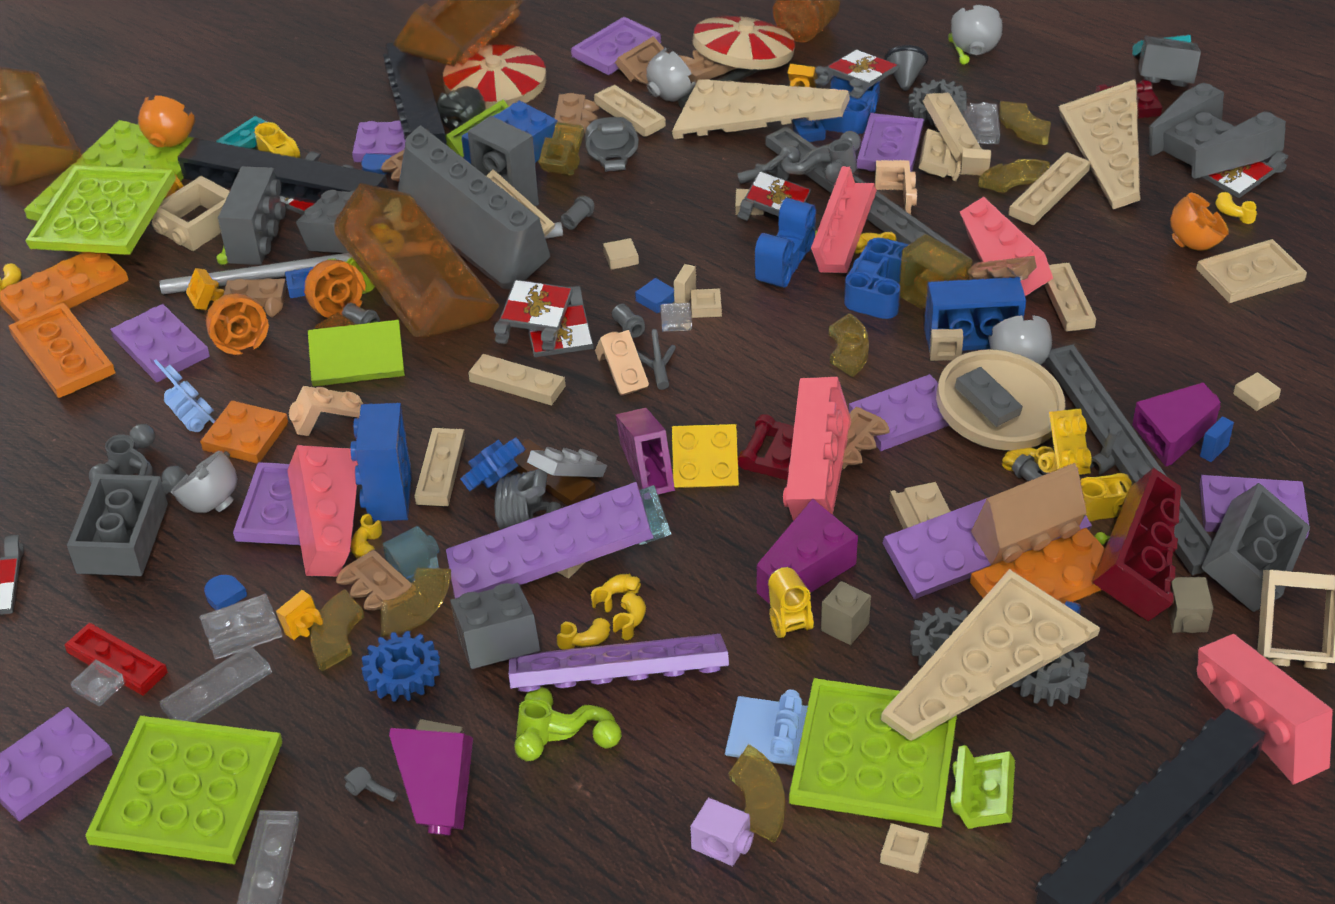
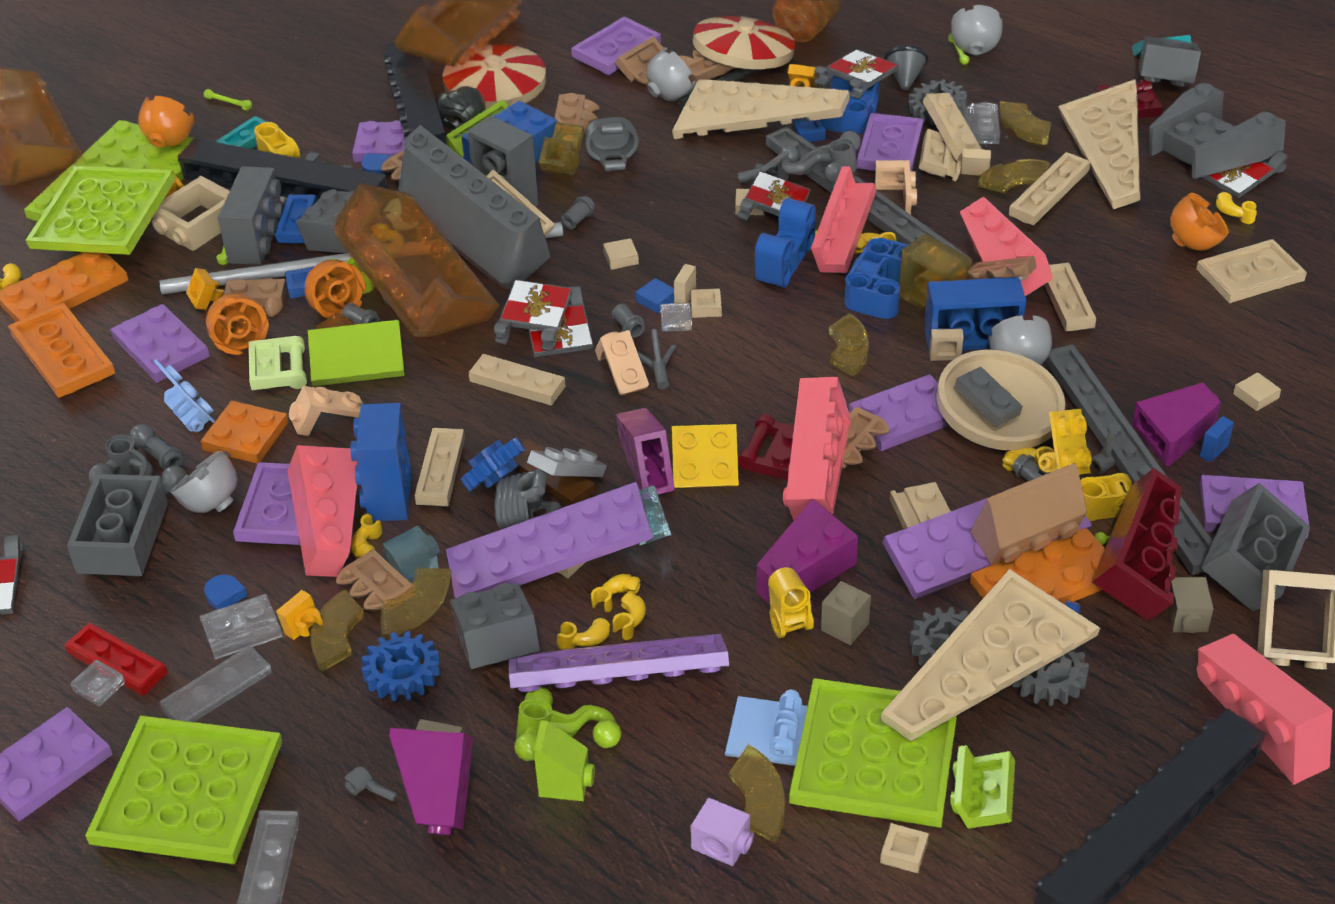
tan plate [594,85,665,137] -> none
none -> dark grey pin [145,436,183,470]
none -> lime hinge [204,89,252,110]
none -> yellowish green plate [248,336,307,390]
none -> blue plate [275,195,317,243]
none -> lime slope [534,720,595,801]

